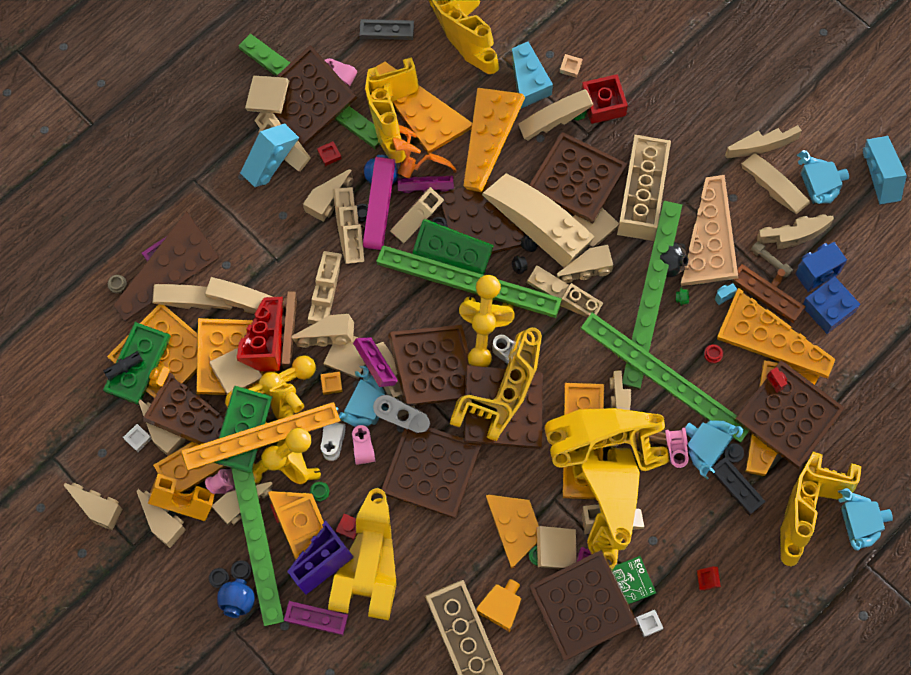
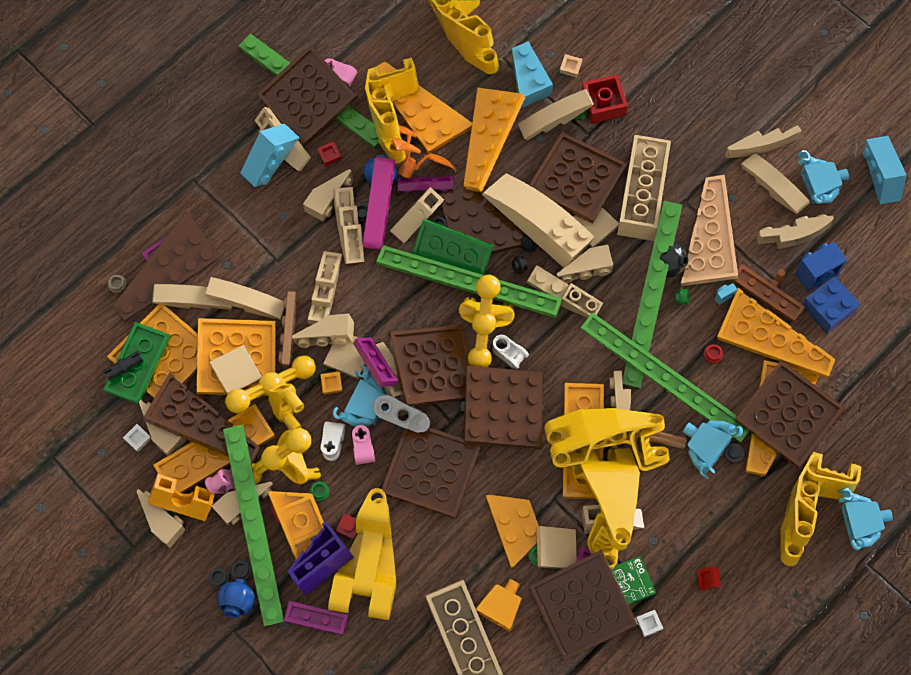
tan slope [64,483,122,530] -> none
light orange plate [148,366,170,388] -> none
light orange plate [181,402,340,471] -> none
green tile [214,385,272,473] -> none
red wedge [237,297,283,372] -> none
tan tile [245,76,289,113] -> none
dark grey plate [360,19,414,40] -> none
yellow piece [450,328,542,441] -> none
bright pink piece [666,428,688,468] -> none
black plate [710,457,766,516] -> none
dark tan bar [751,241,793,279] -> none
red plate [766,367,788,393] -> none

